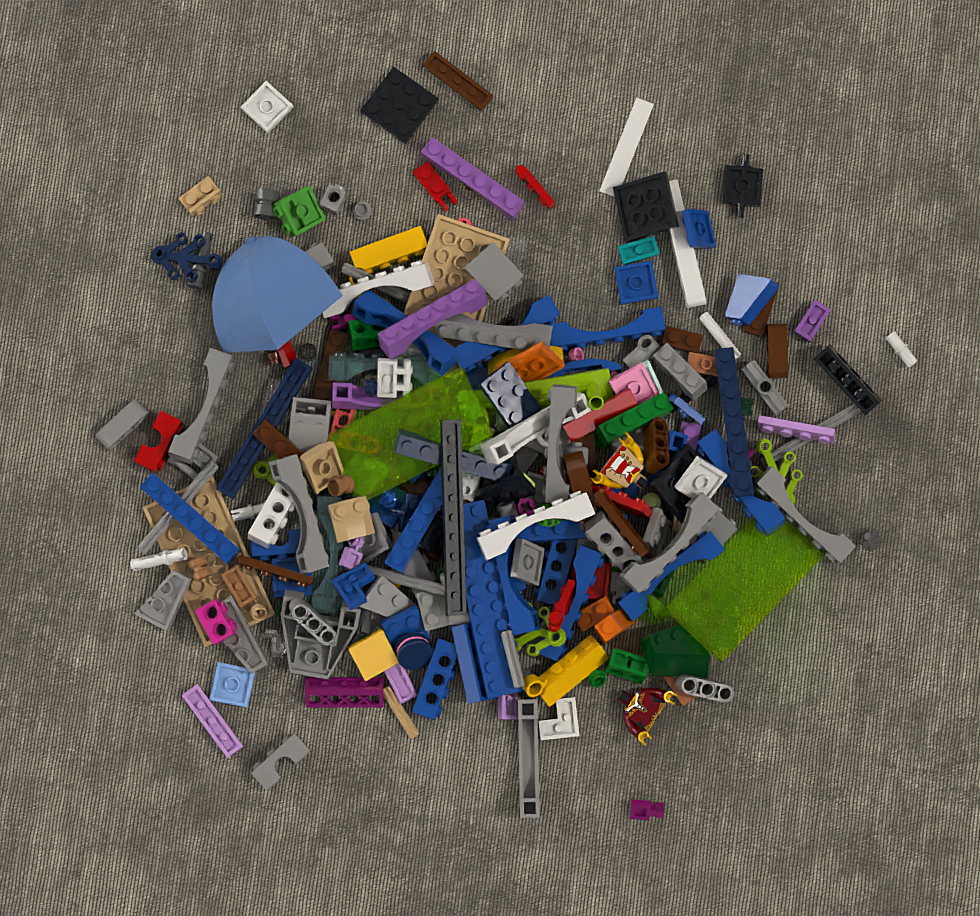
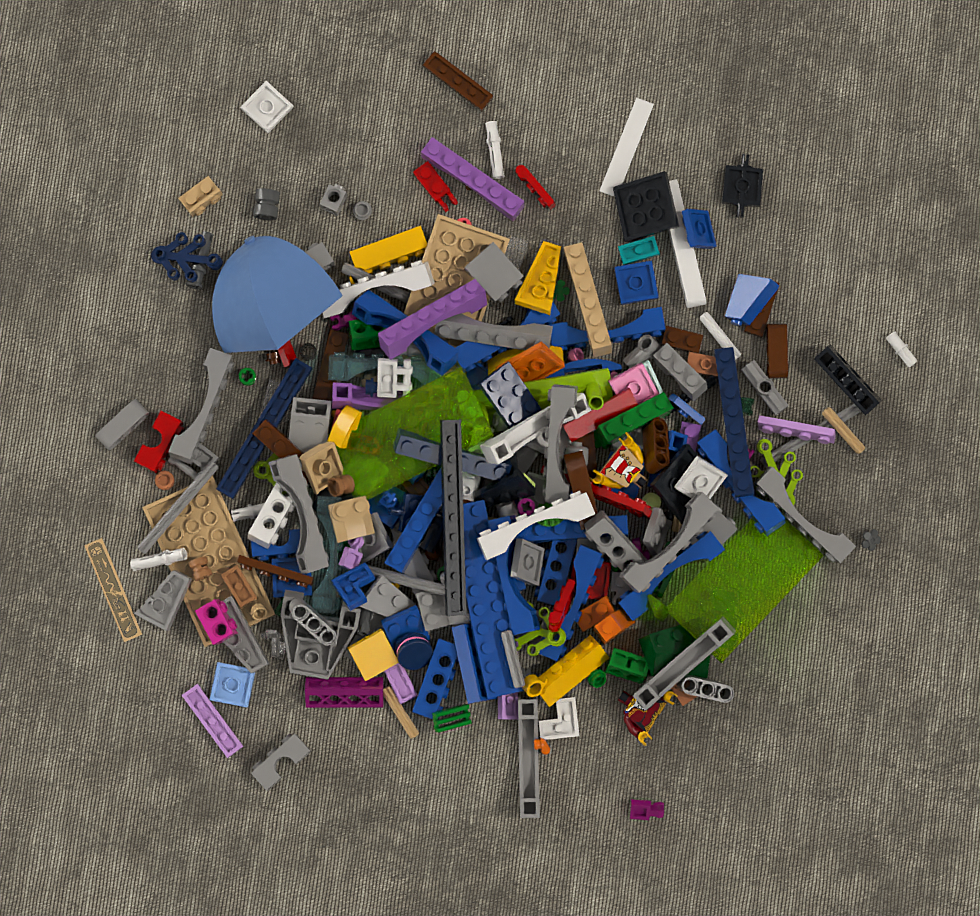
blue arch [140,473,241,566] -> none
bright green plate [273,185,326,237] -> none
black plate [360,66,439,144] -> none
reddish brown plate [593,488,650,557] -> none
medium lavender plate [794,300,831,342] -> none
none -> sticker [84,538,142,642]
none -> nougat tile [155,471,175,490]
none -> green bush [239,368,256,386]
none -> yellow slope [328,405,362,448]
none -> green tile [432,704,472,733]
none -> white pin [485,121,505,179]
none -> yellow wing [515,241,561,315]
none -> orange arm [533,738,550,755]
none -> green plant [553,280,570,302]
none -> tan arch [564,242,612,358]
none -> light grey arch [633,617,736,710]
none -> tan axle [822,407,865,454]

